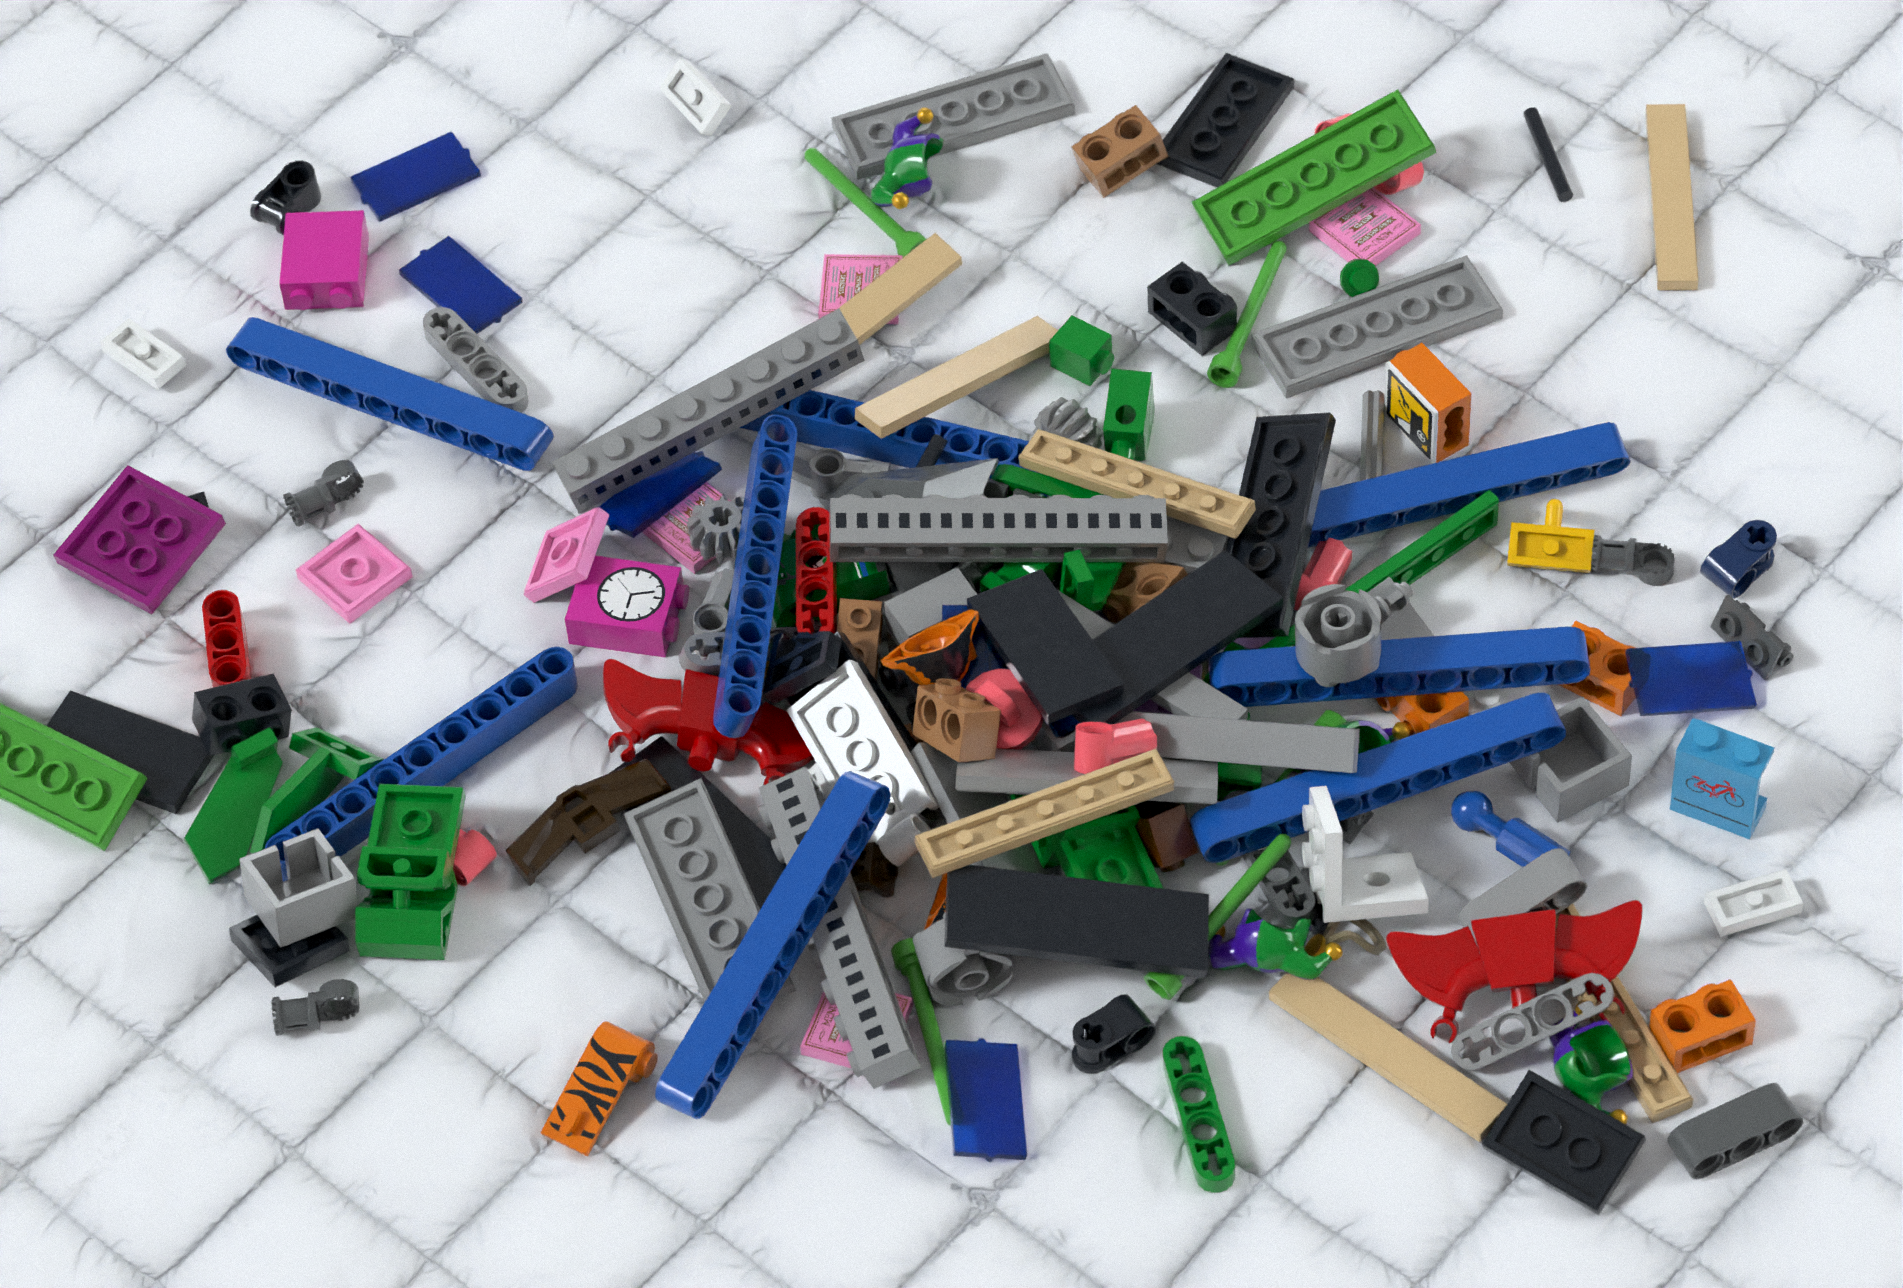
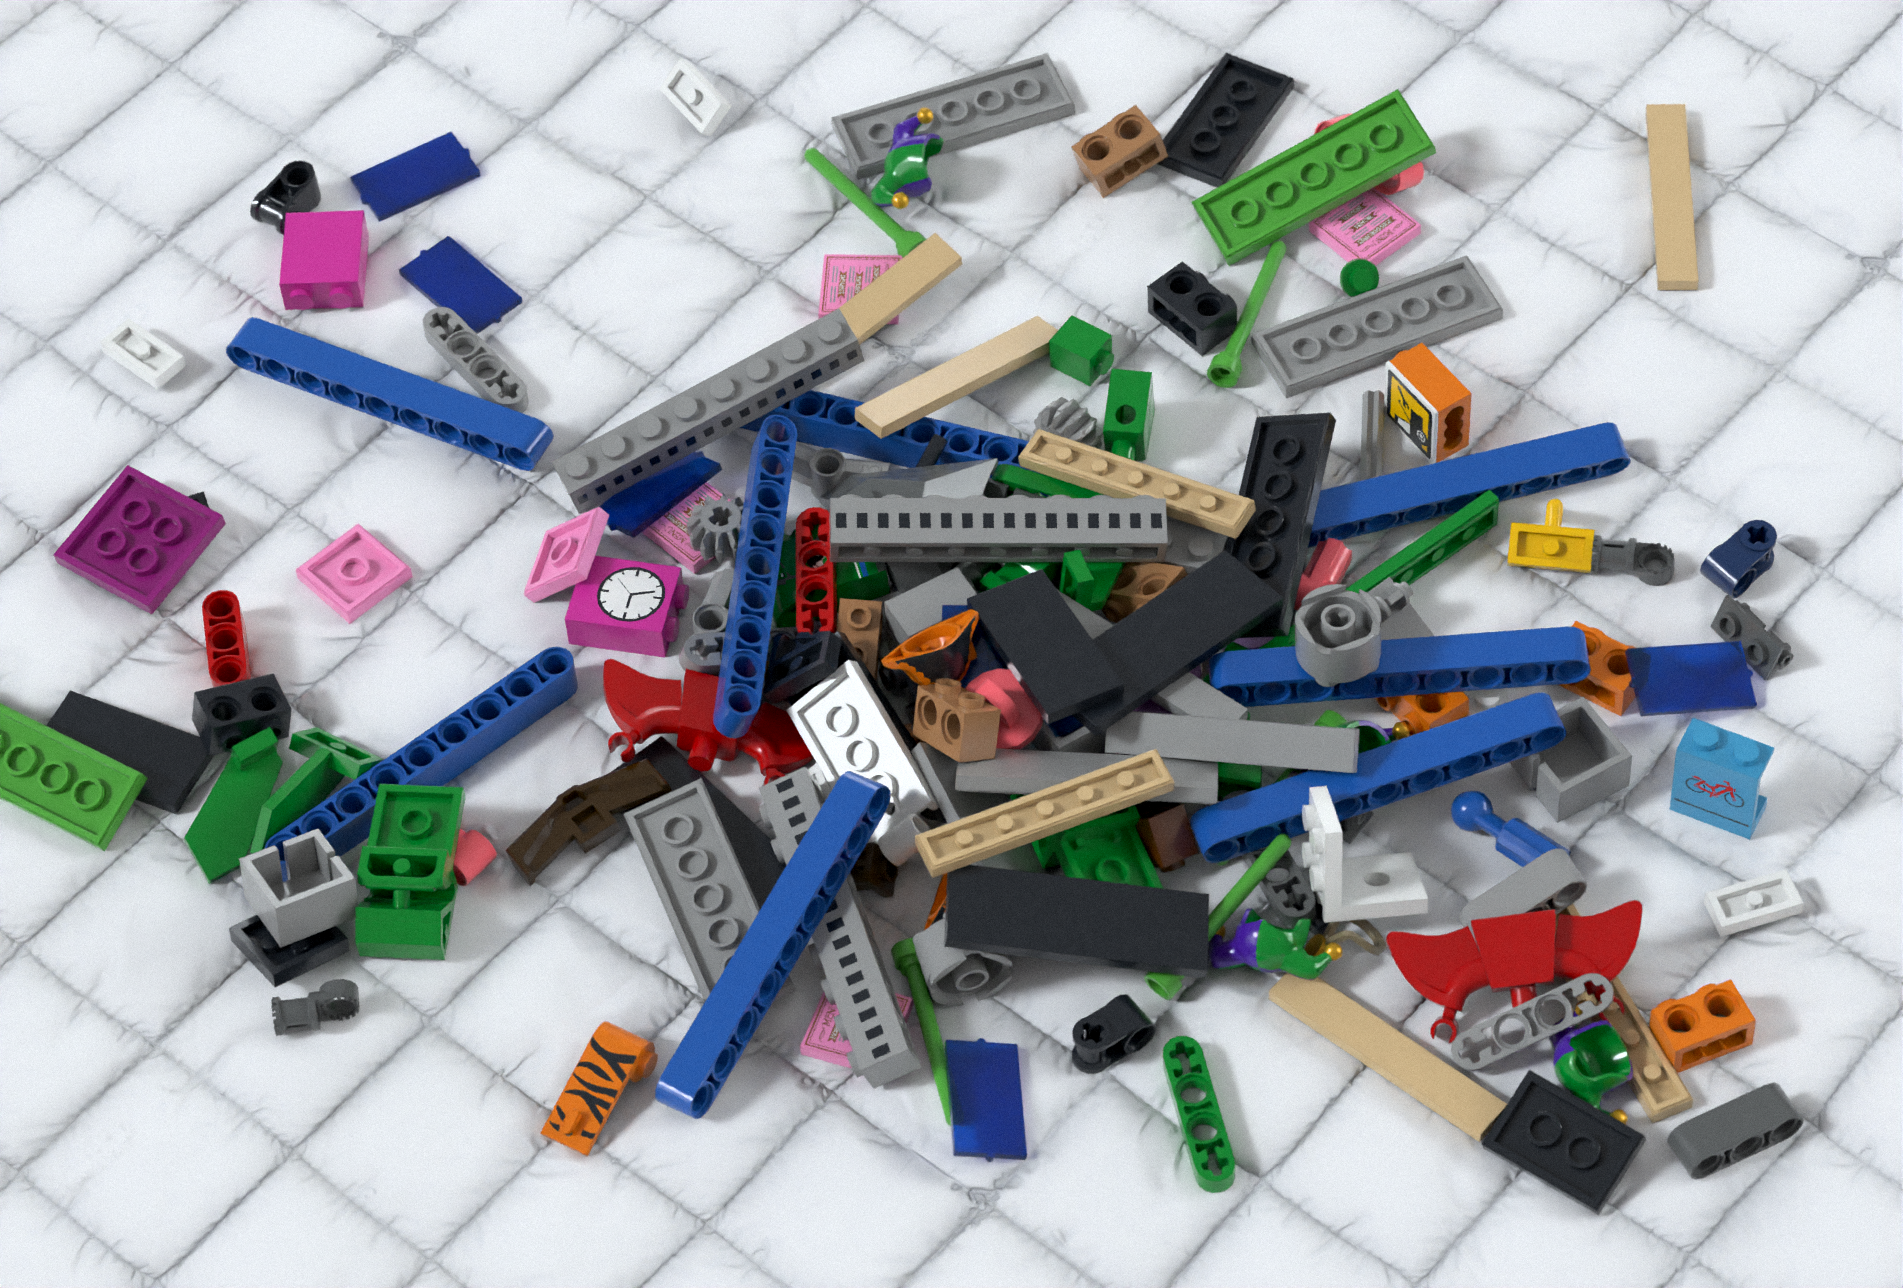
dark grey connector [283,460,364,527] -> none
coral piece [1074,718,1157,774] -> none
black bar [1523,107,1573,202] -> none

